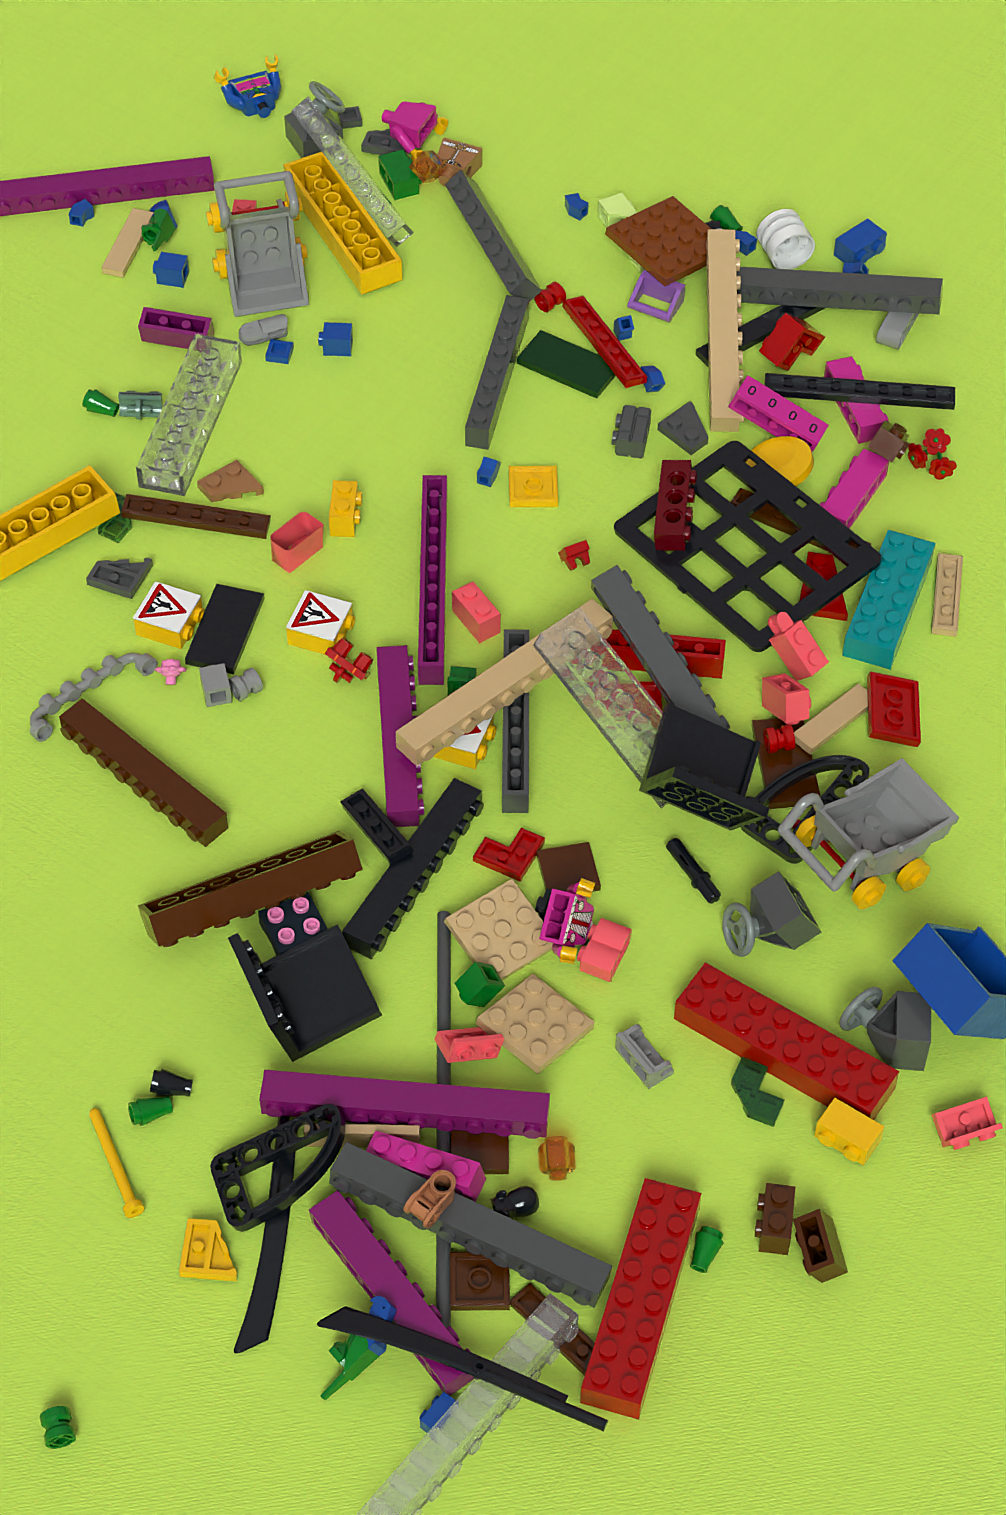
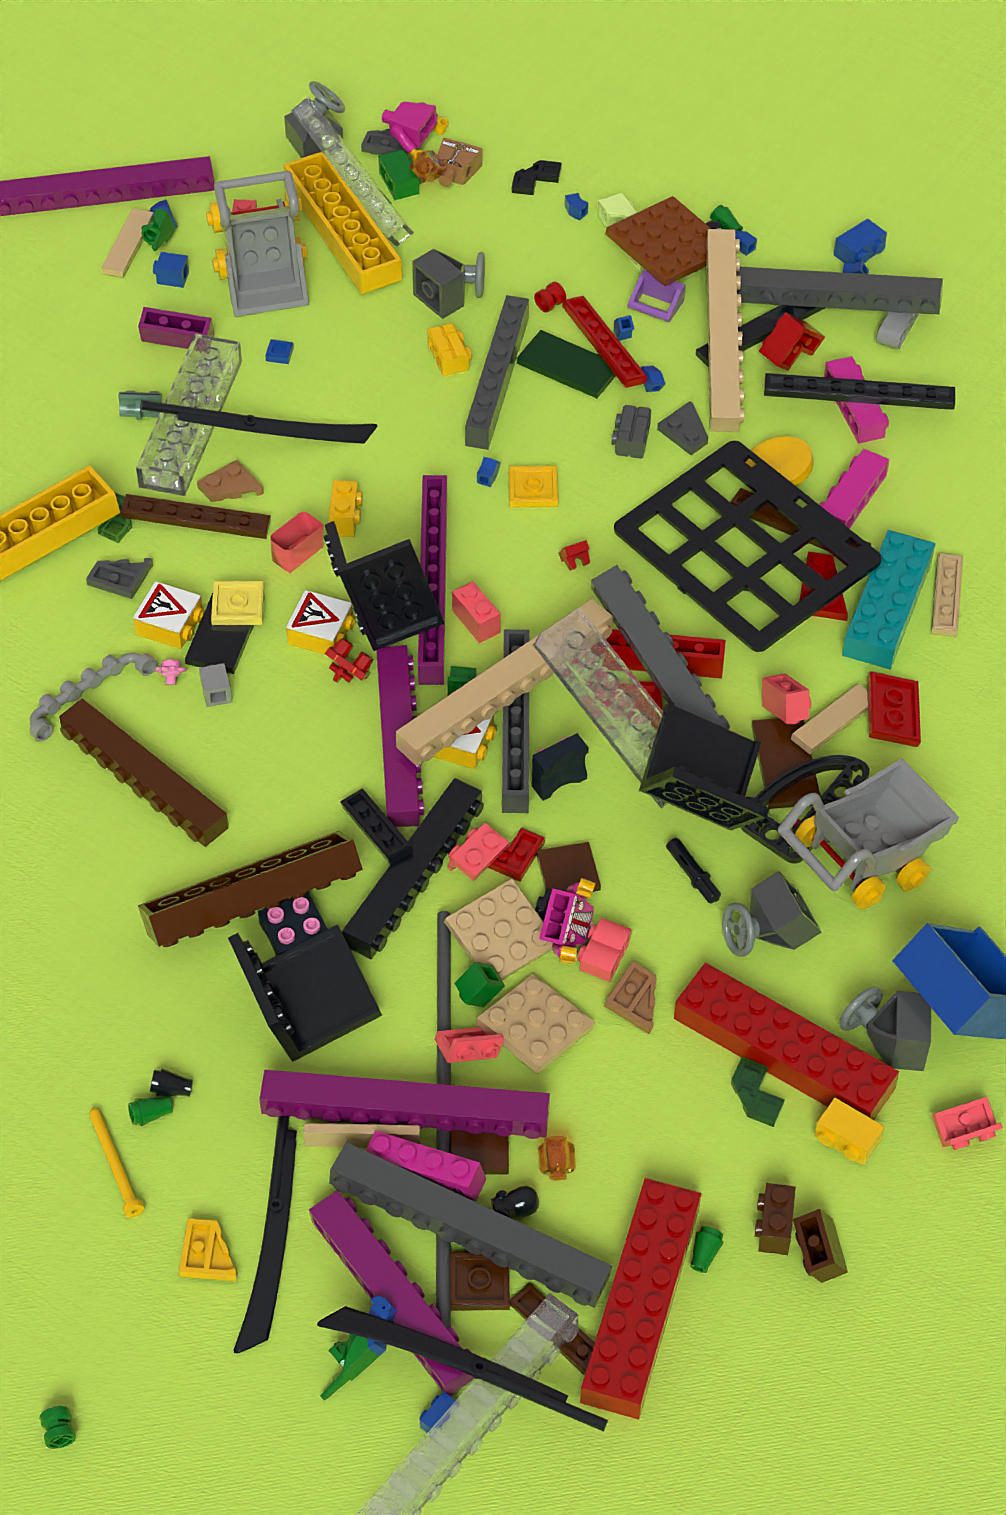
blue piece [69,199,94,227] -> none
green cone [82,389,119,417] -> none
black beam [210,1104,346,1232] -> none
blue torso [214,55,281,118] -> none
light grey wheel [228,667,263,701] -> none
light grey arm [239,314,288,346] -> none
blue brick [318,322,353,357] -> none
dark grey tile [337,106,362,129] -> none
nougat piece [403,1170,456,1229] -> none
dark grey brick [445,170,542,302] -> none
light grey hinge [615,1024,674,1089] -> none
dark red brick [654,460,697,551] -> none
dark pink brick [728,375,829,452] -> none
white wheel [756,209,815,270] -> none
red wheel [763,724,795,754] -> none
coral brick [768,612,829,681] -> none
reddish brown brick [868,420,910,462] -> none
red plant [908,428,957,480] -> none
none -> black piece [141,400,378,444]
none -> light yellow tile [211,581,264,625]
none -> black bracket [323,521,445,651]
none -> dark grey piece [412,249,485,319]
none -> yellow brick [427,323,472,376]
none -> coral bracket [447,823,509,881]
none -> black tile [512,160,562,195]
none -> black brick [532,733,589,801]
none -> medium nougat wing [604,961,656,1034]

